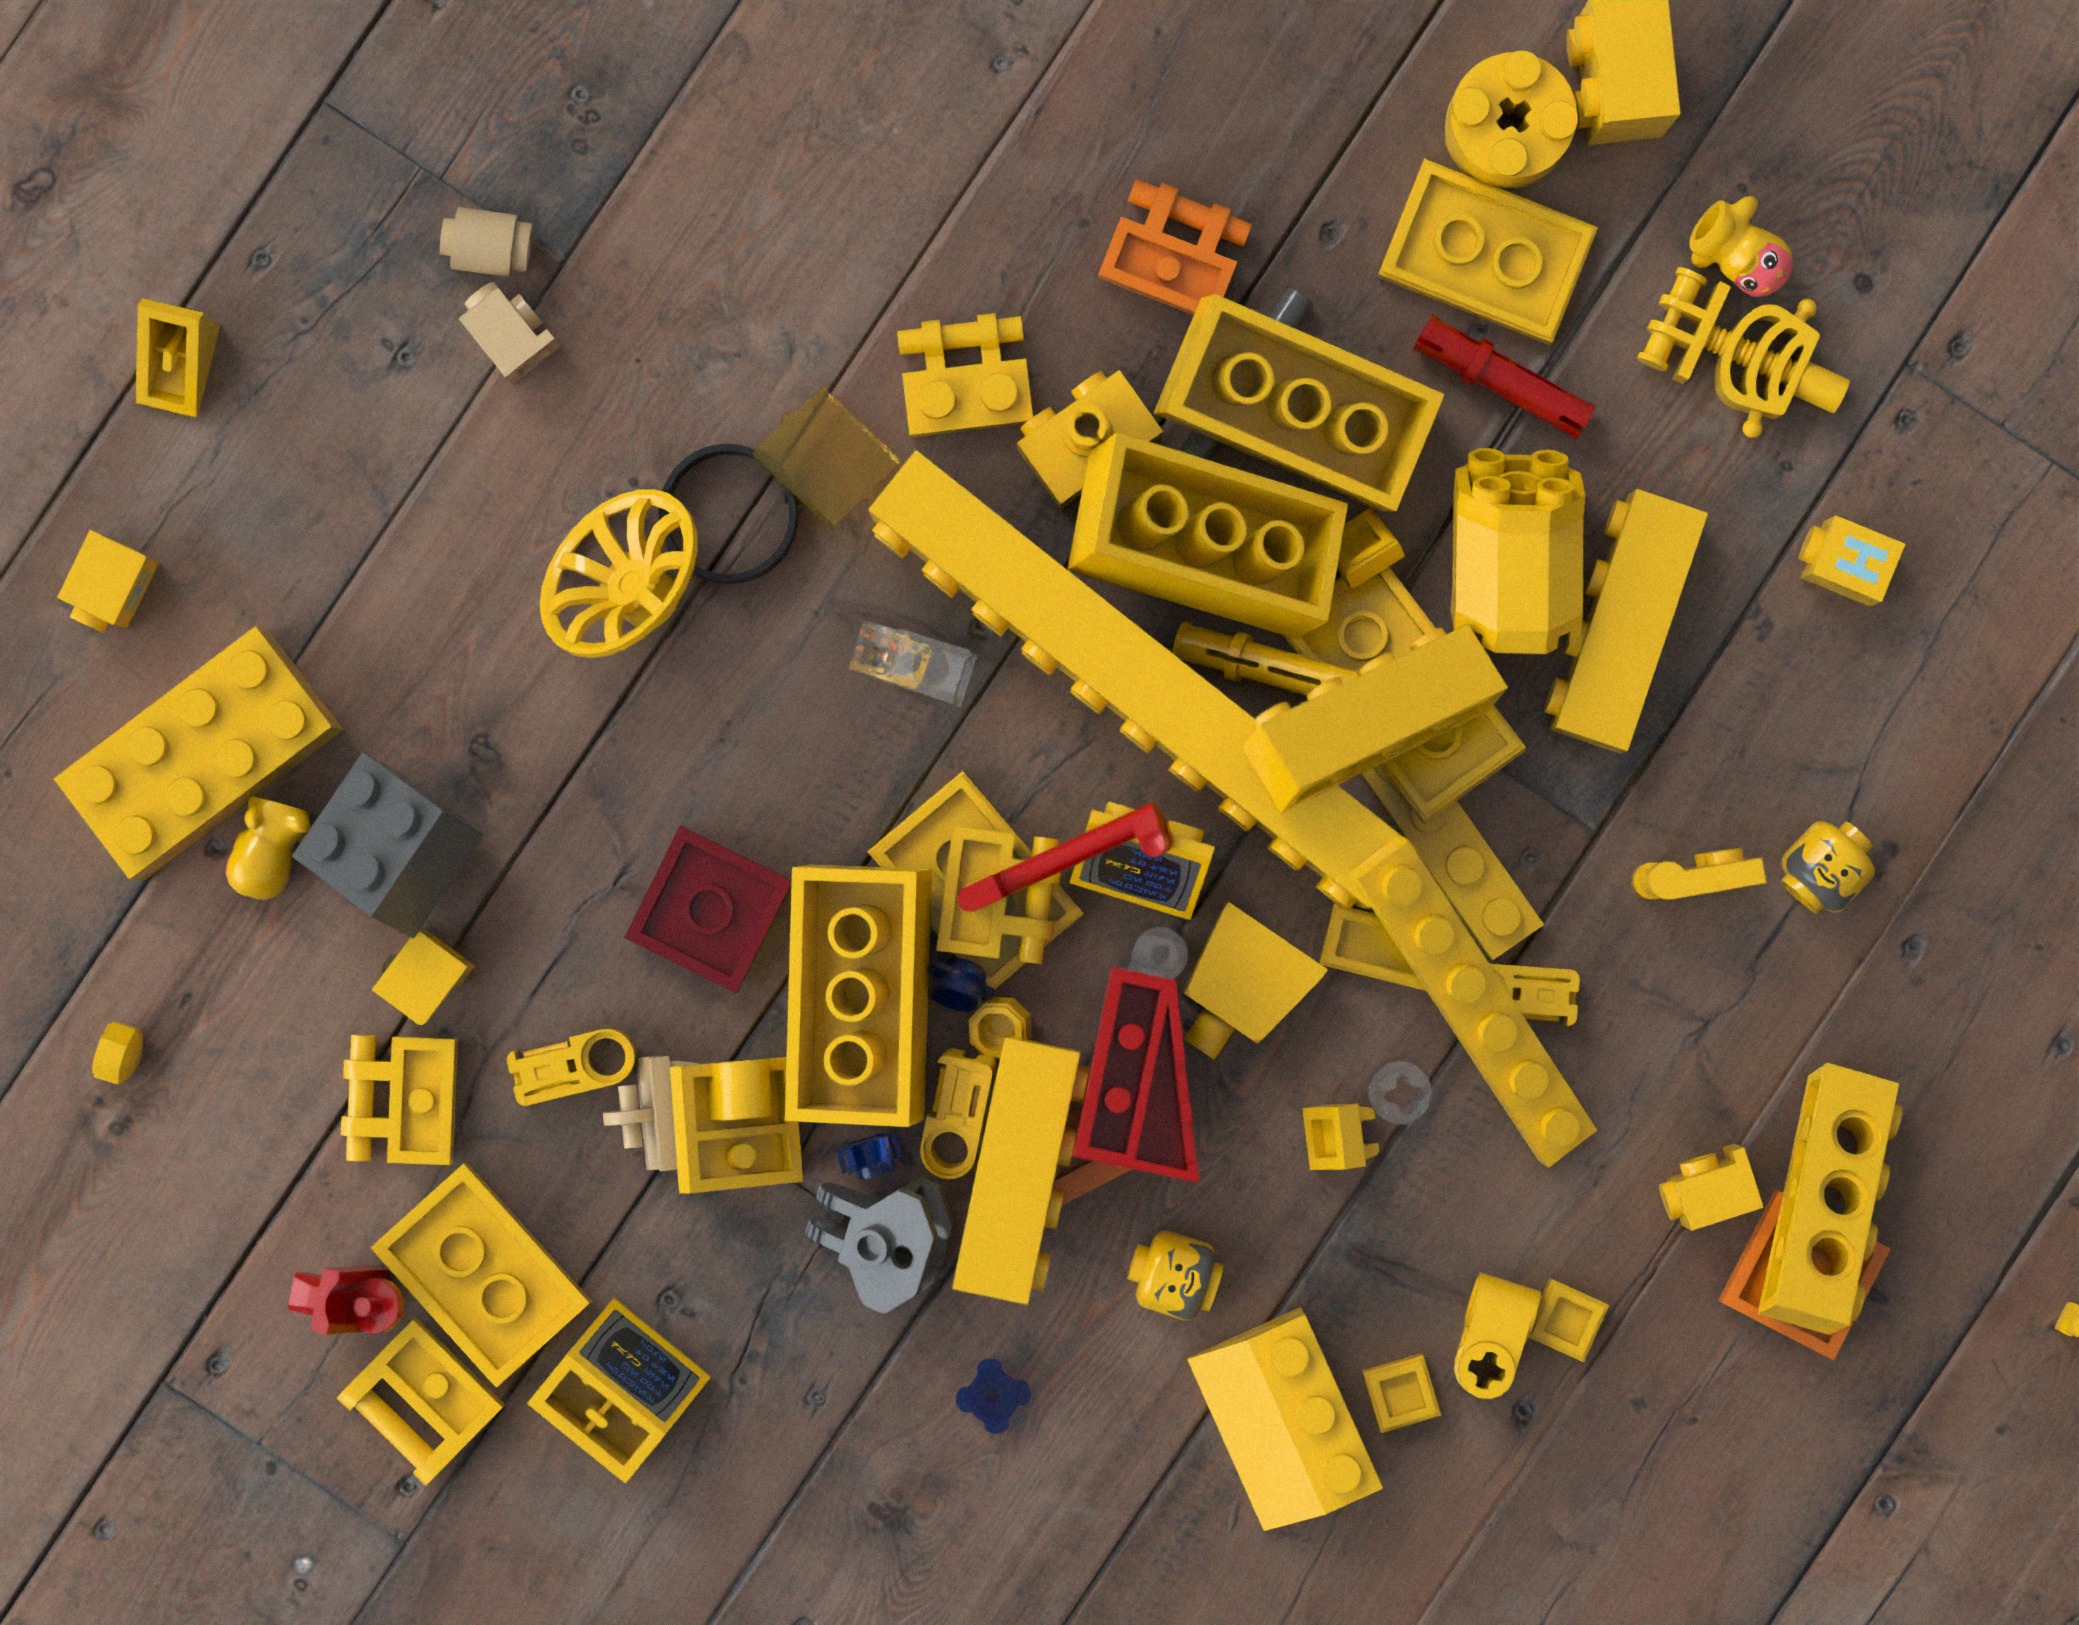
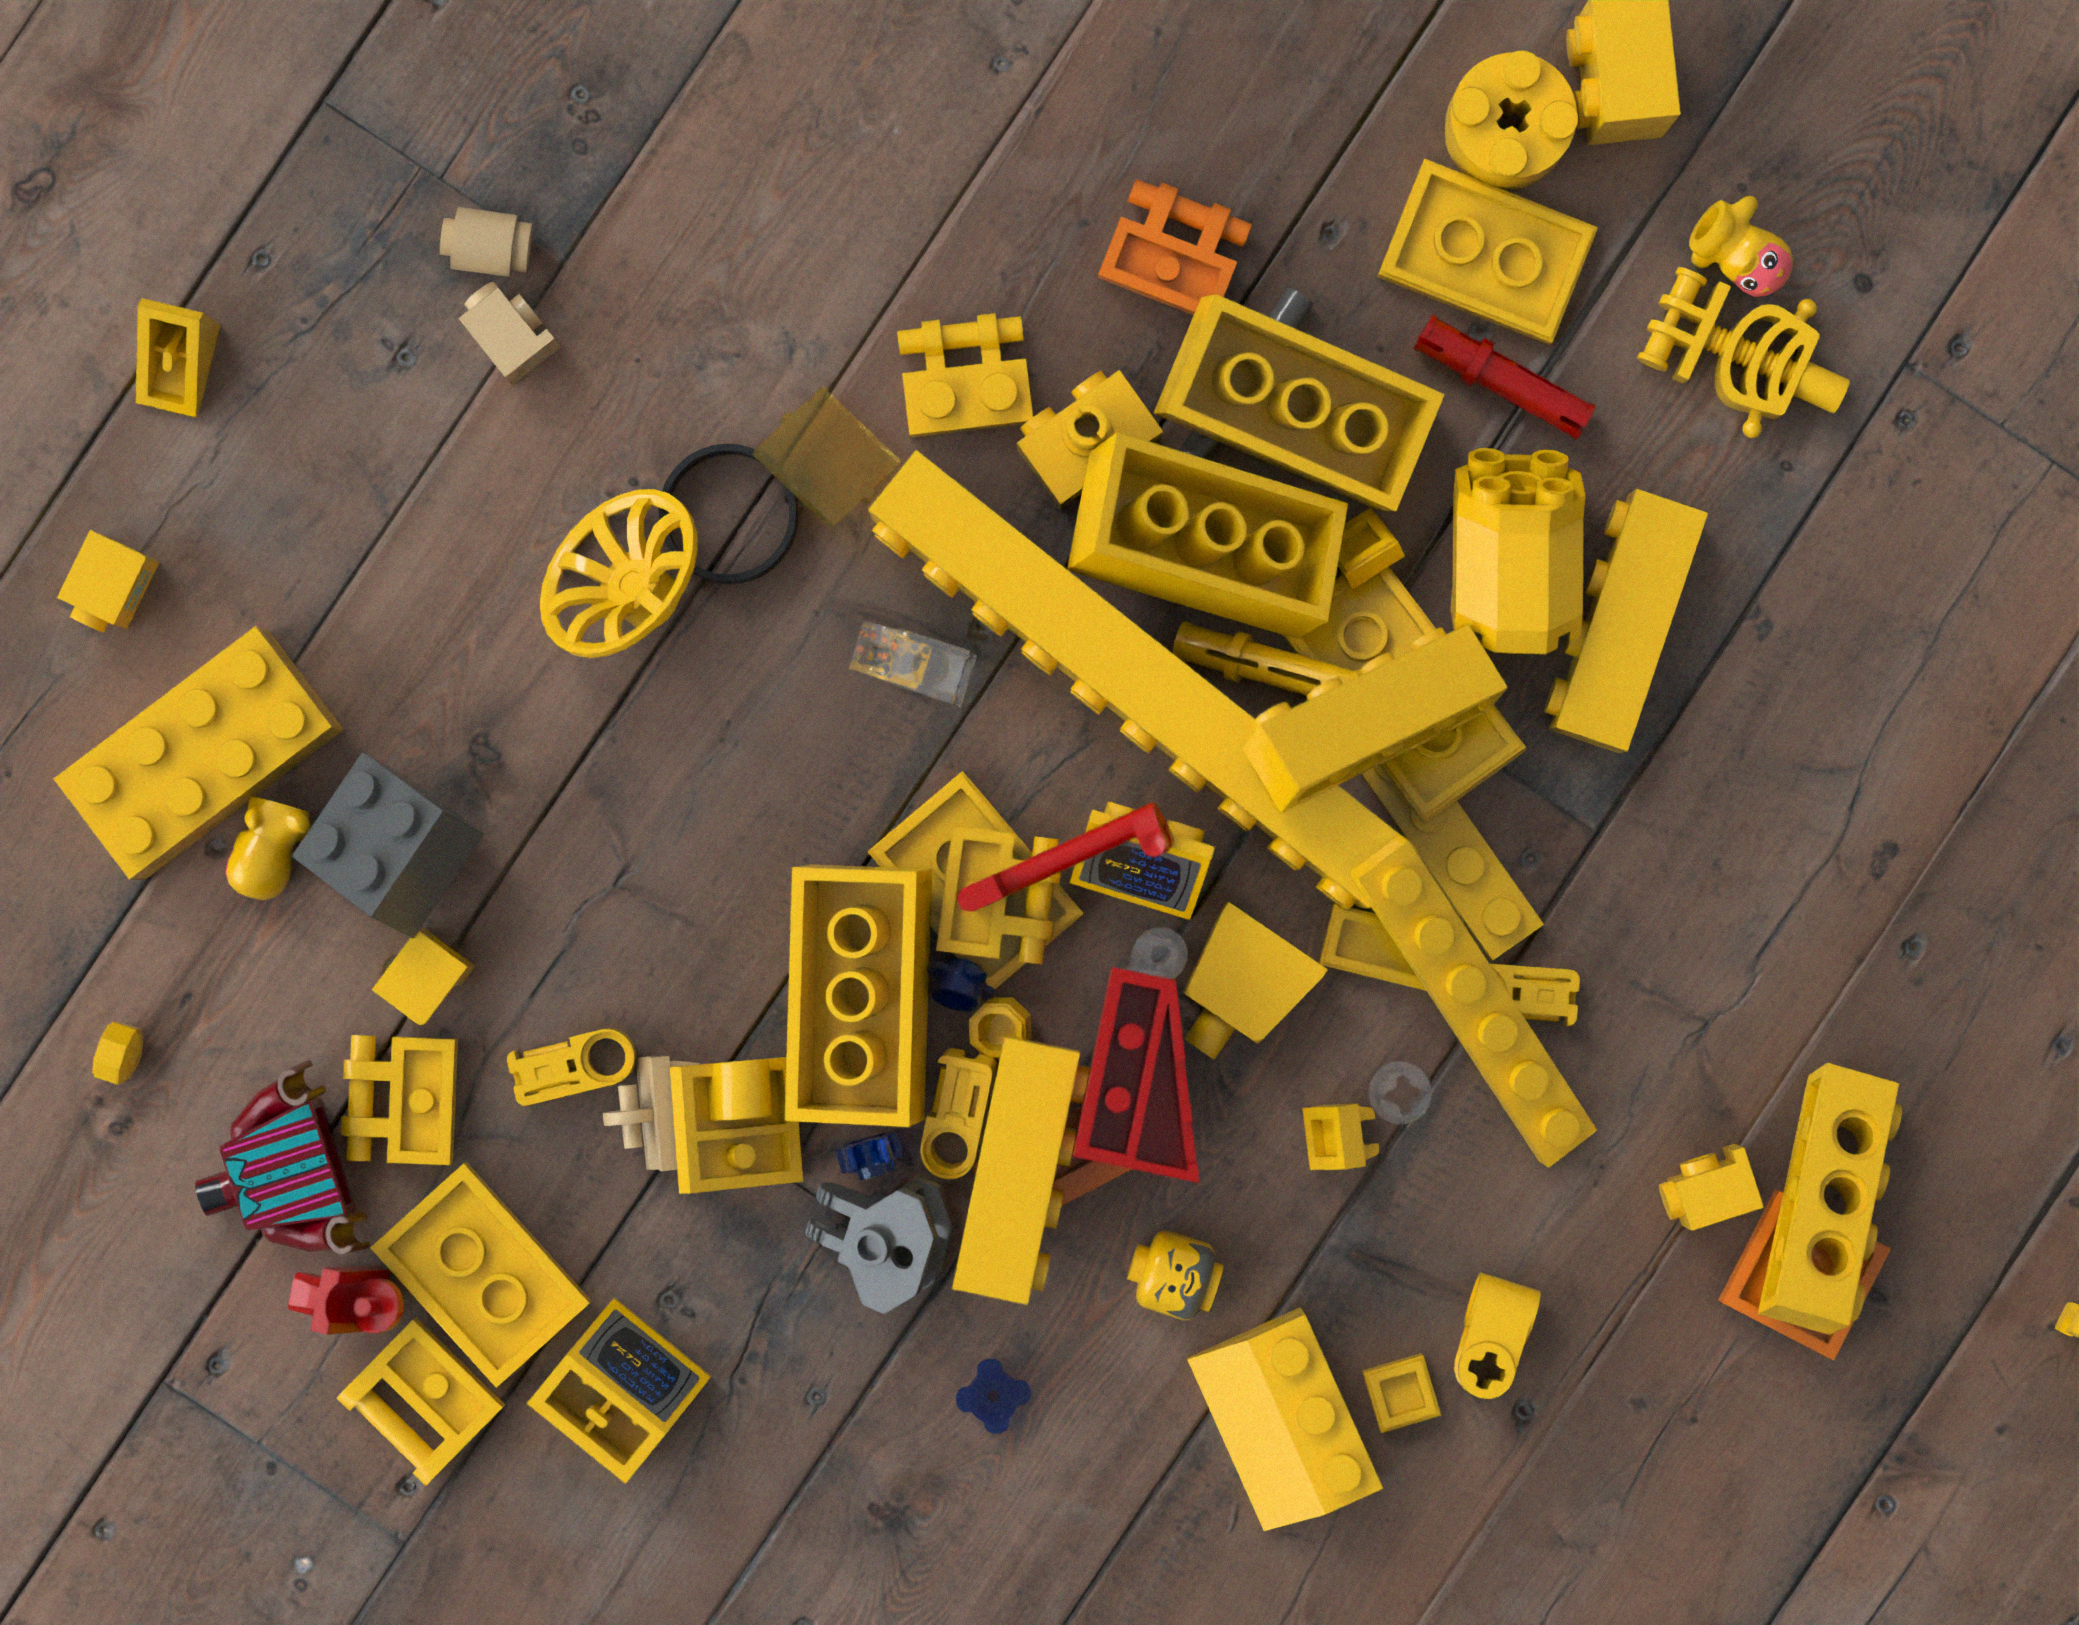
dark red plate [624,825,792,994] -> none
yellow tile [1529,1278,1609,1362] -> none
yellow plate [1631,848,1766,899] -> none
yellow head [1780,821,1875,914] -> none
yellow brick [1798,515,1905,607] -> none
none -> torso [195,1060,371,1254]

